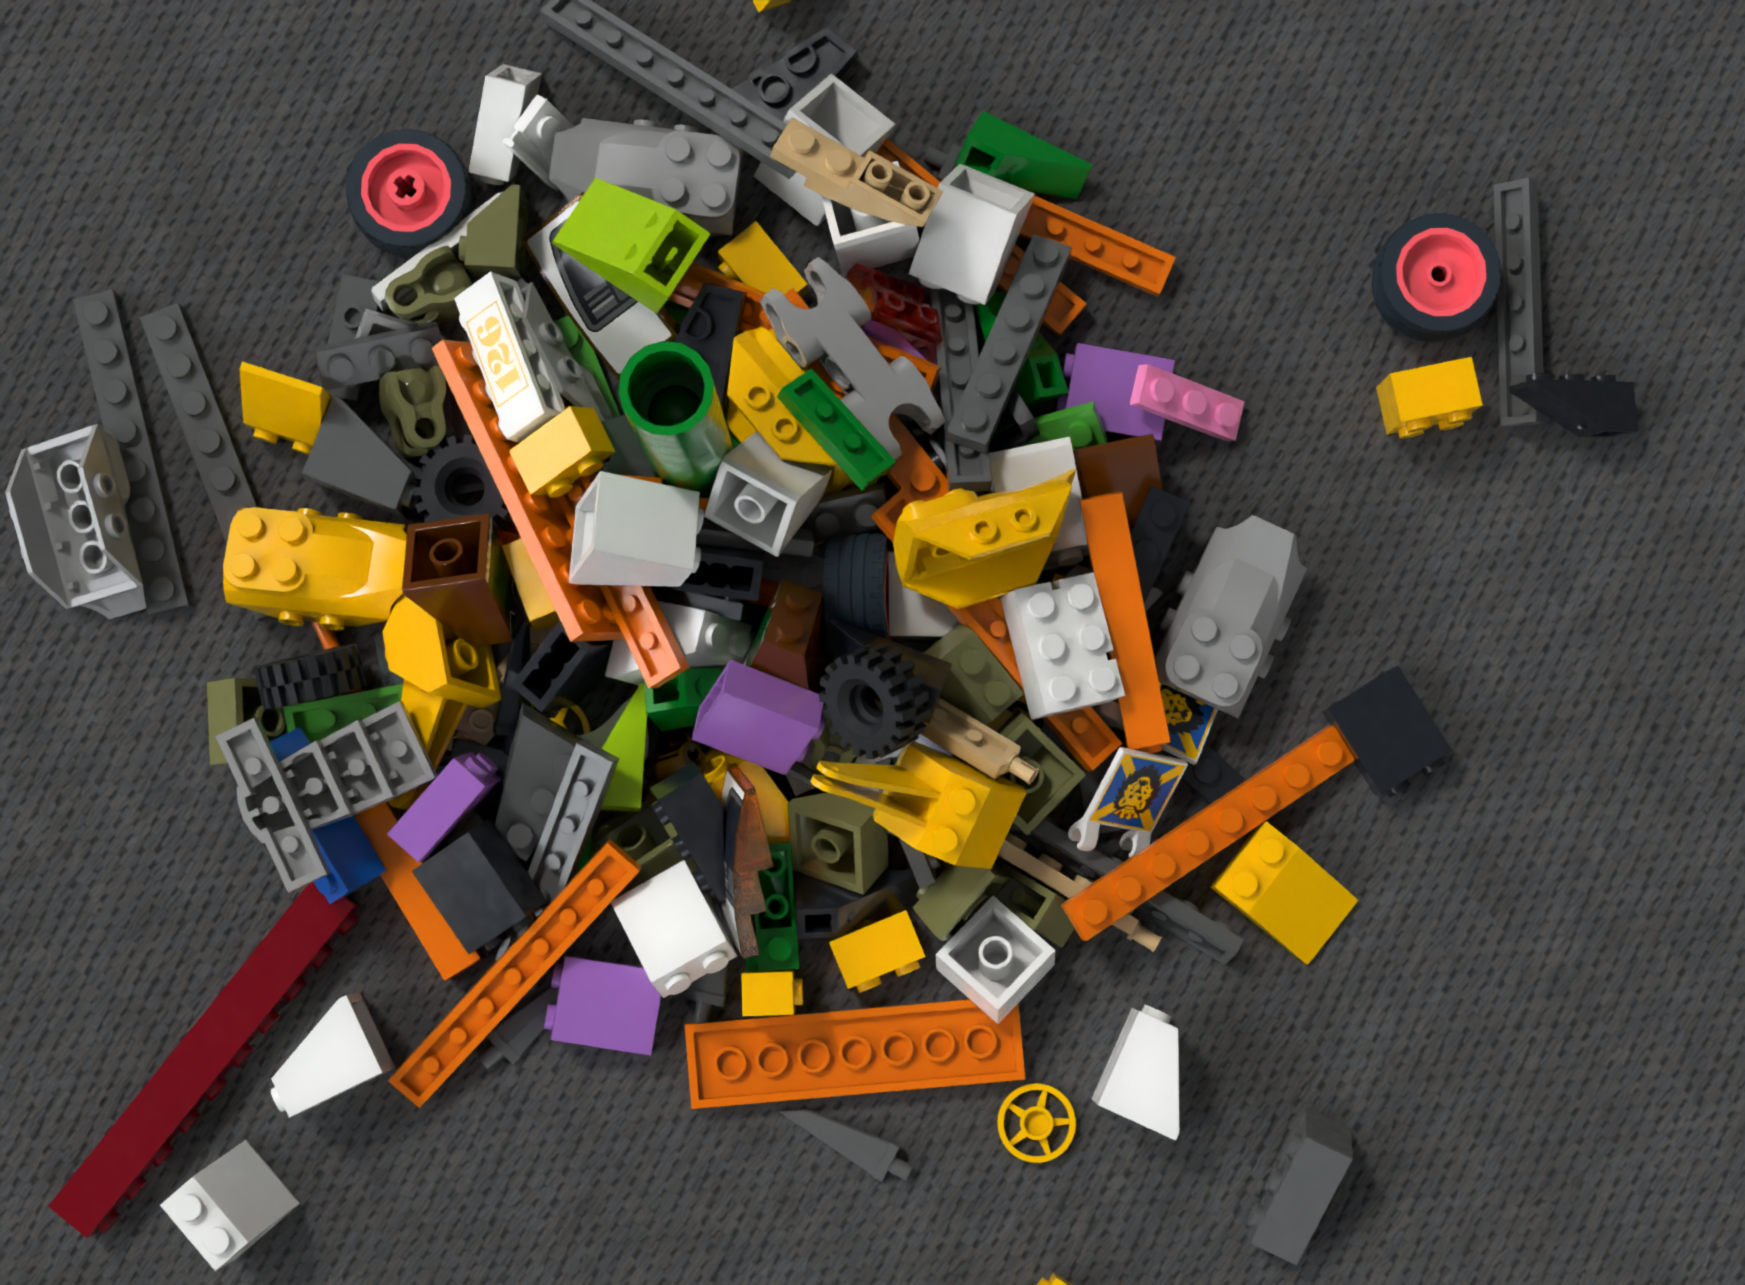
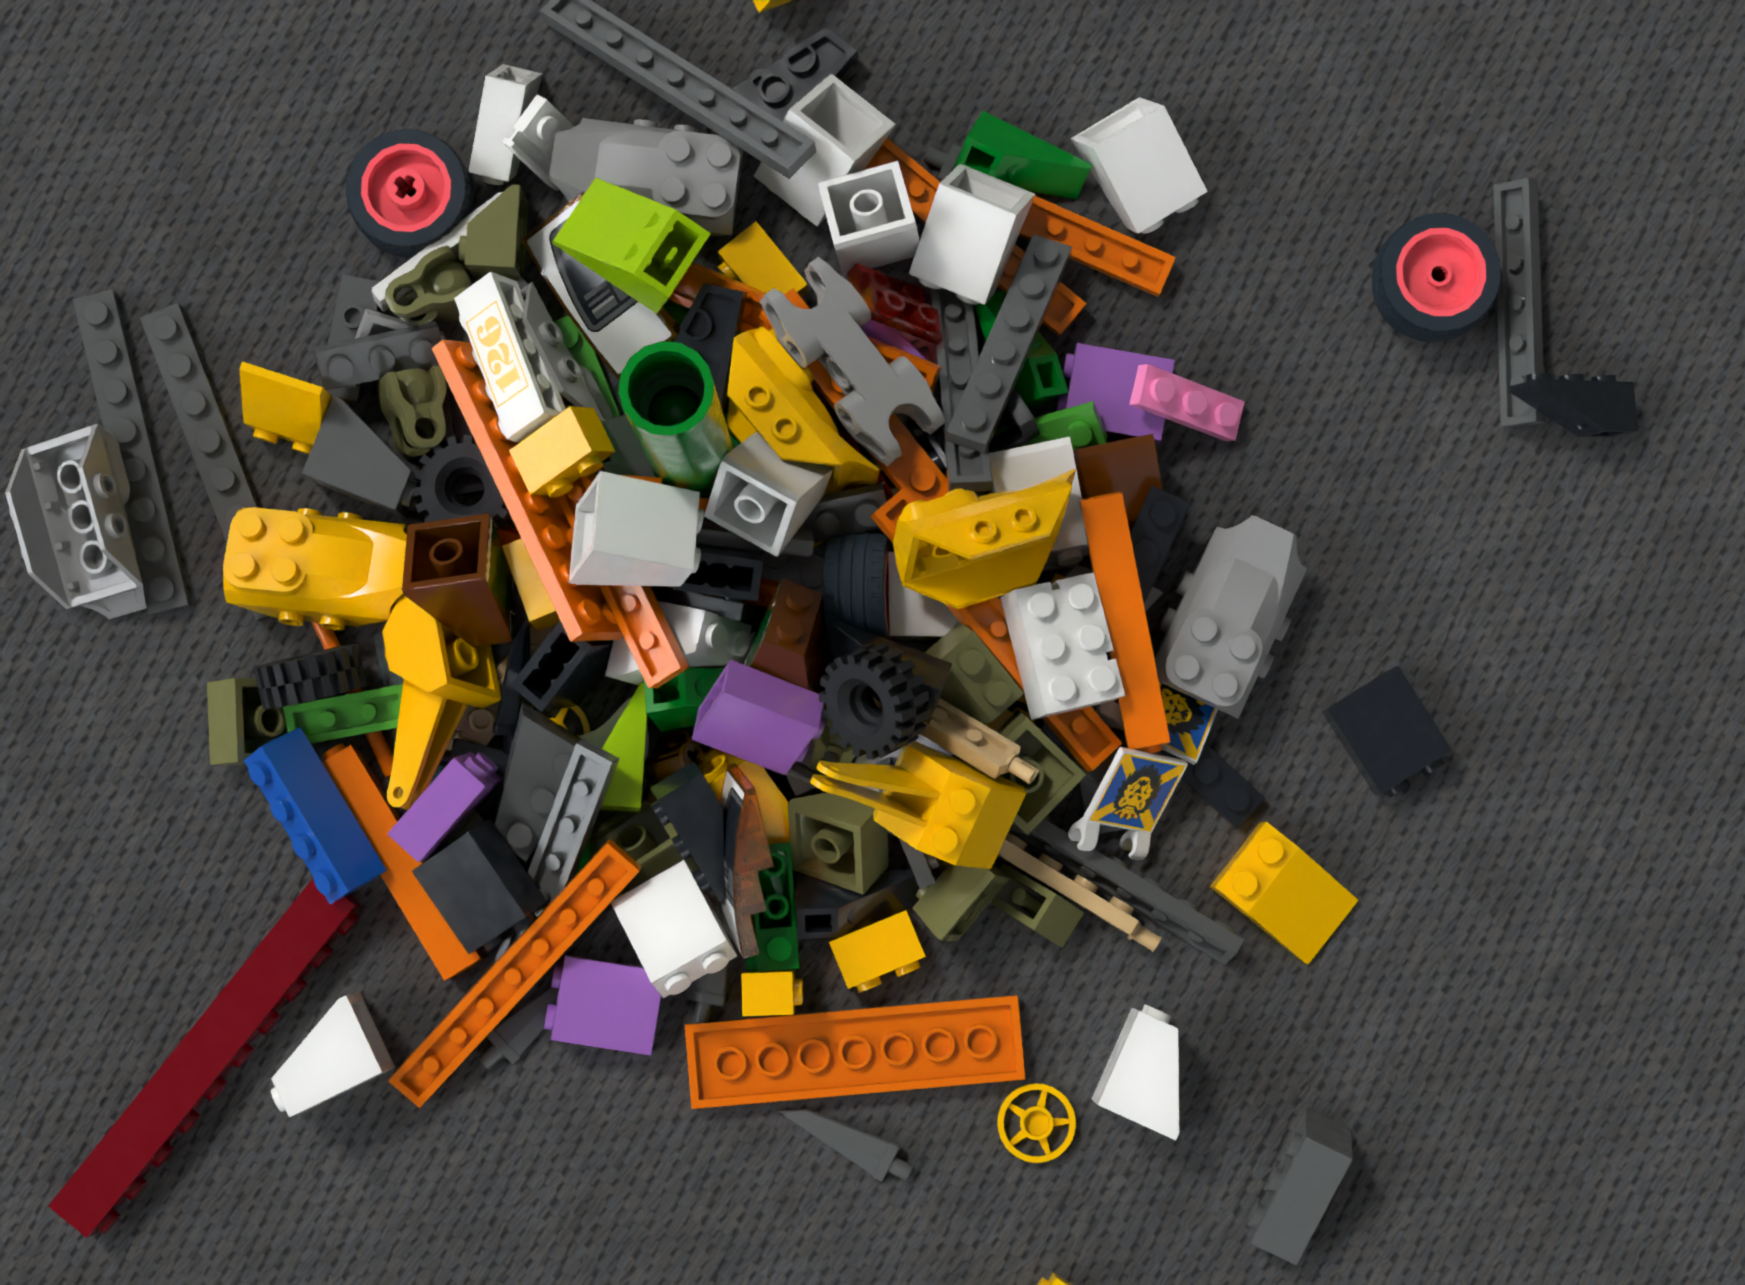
white slope [160,1140,300,1271] -> none
light grey slope [215,701,438,893] -> none
tan slope [770,117,943,227] -> none
green plate [777,368,896,491] -> none
white brick [936,896,1055,1024] -> none
orange plate [1061,725,1355,941] -> none
yellow brick [1376,357,1483,439] -> none
none -> white slope [1071,97,1208,234]

